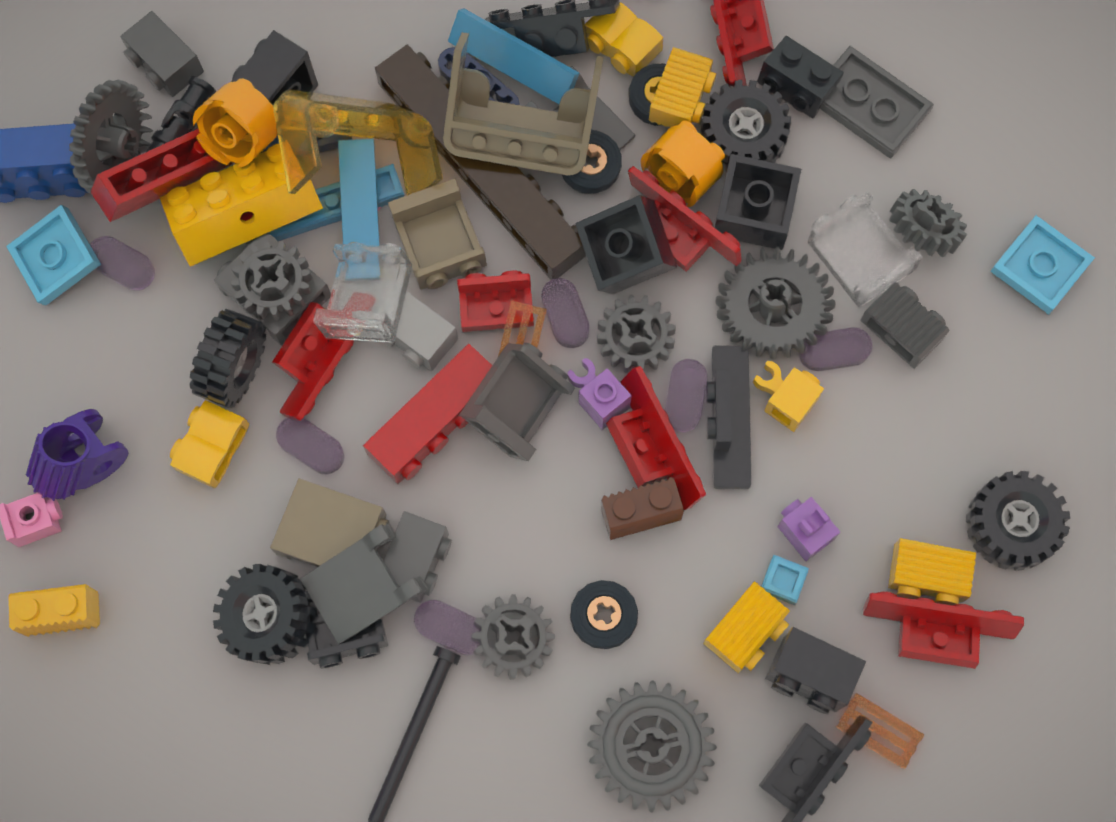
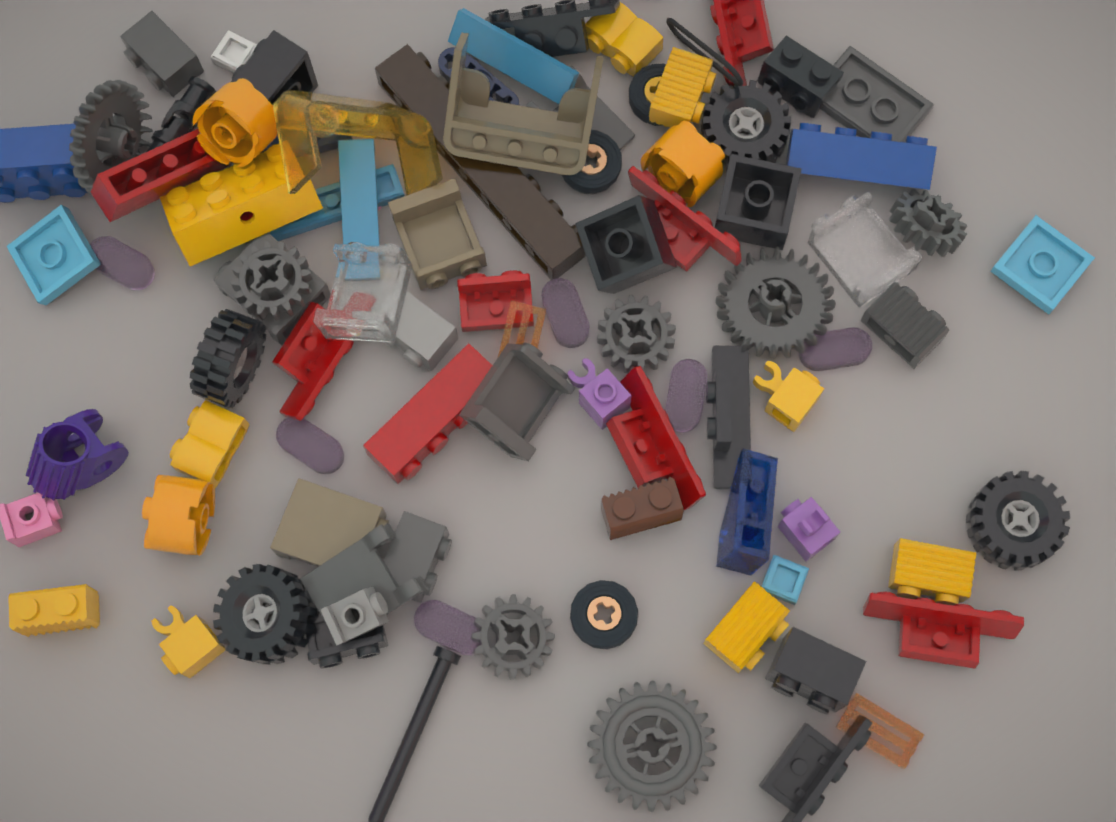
none -> light orange brick [142,474,215,556]
none -> yellow brick [151,605,226,678]
none -> white tile [210,30,257,73]
none -> light grey brick [320,587,389,646]
none -> black piece [666,18,743,86]
none -> clear blue slope [716,448,778,576]
none -> blue brick [786,123,937,190]

